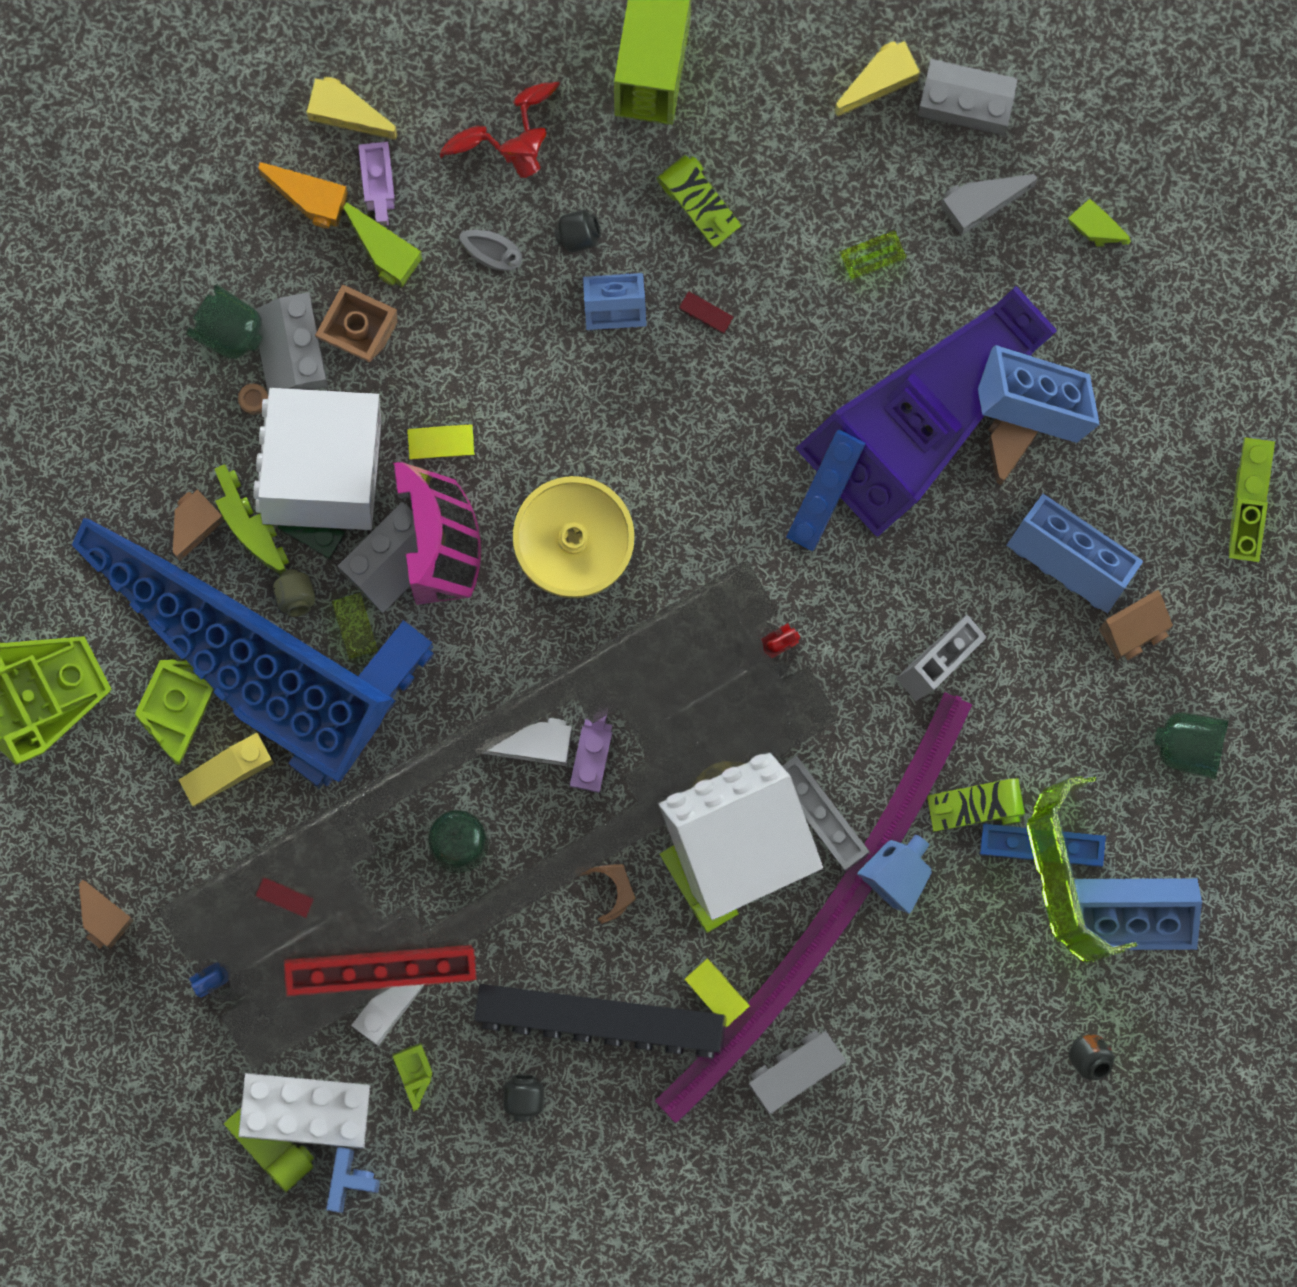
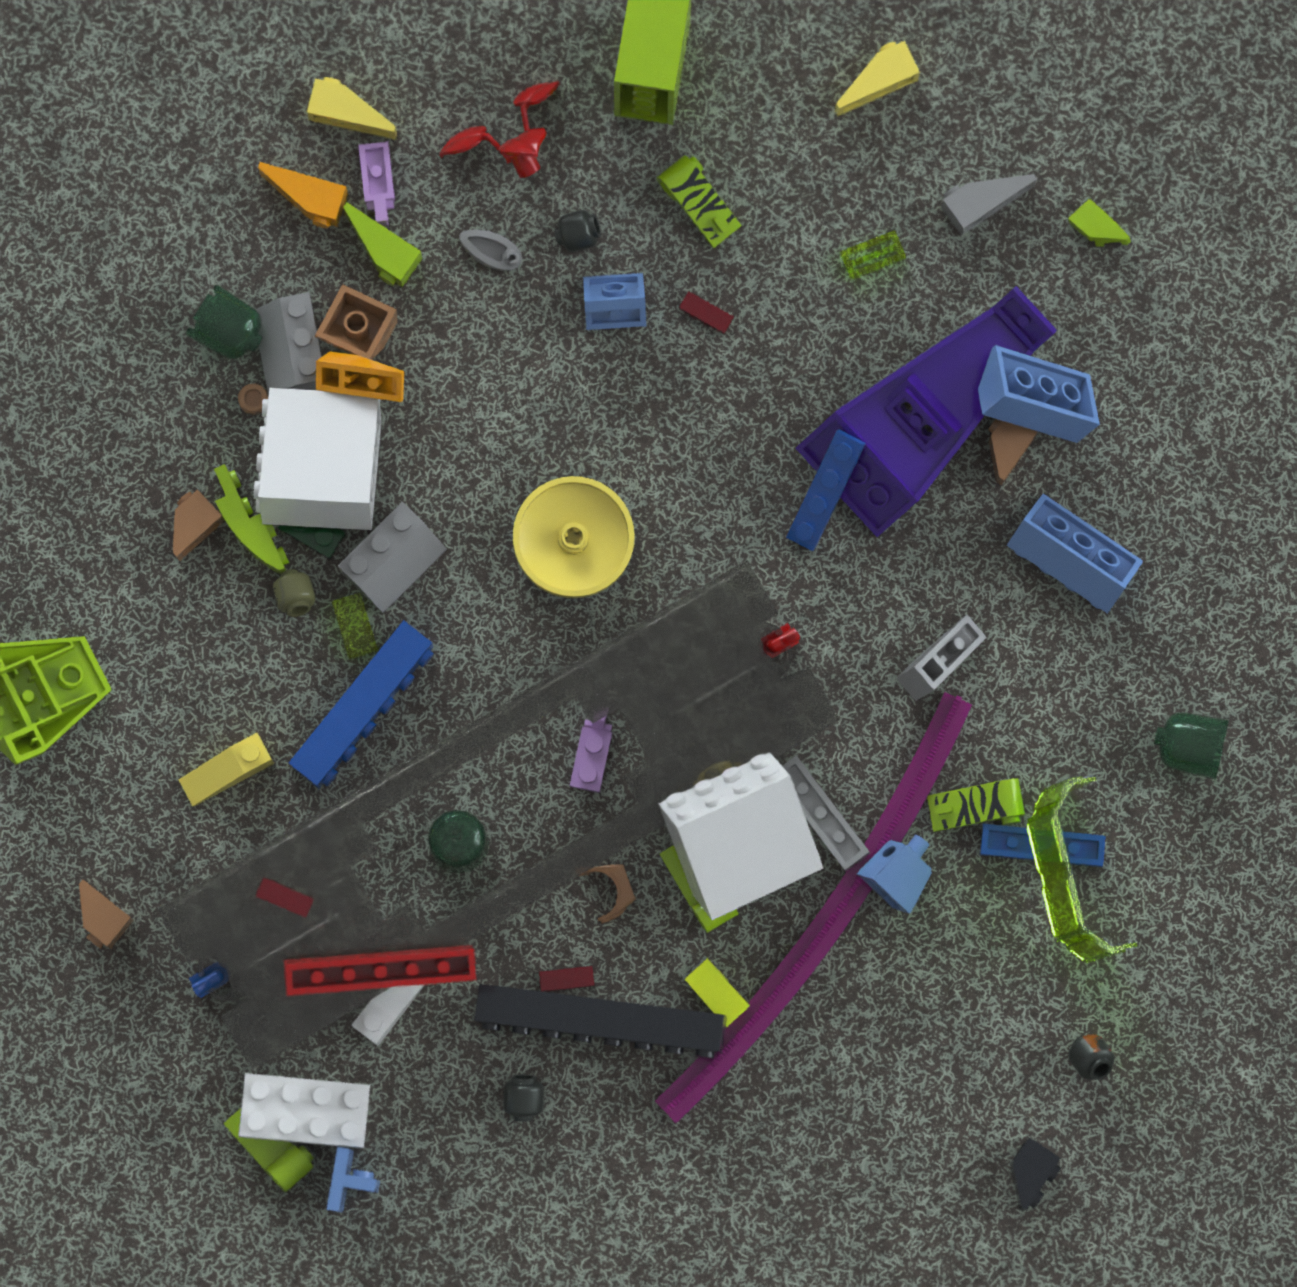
blue wedge [72,518,393,782] -> none
lime wing [135,659,215,766] -> none
lime slope [392,1043,433,1111] -> none
dark pink windscreen [394,462,481,605] -> none
neon yellow slope [407,425,474,460] -> none
white slope [475,718,572,766] -> none
light grey brick [748,1030,847,1115] -> none
light grey slope [918,59,1018,136] -> none
medium blue slope [1073,878,1202,950] -> none
medium nougat slope [1099,590,1173,661] -> none
lime slope [1228,437,1275,562] -> none
none -> light orange slope [316,351,404,402]
none -> dark red piece [539,966,595,992]
none -> black slope [1010,1137,1061,1211]

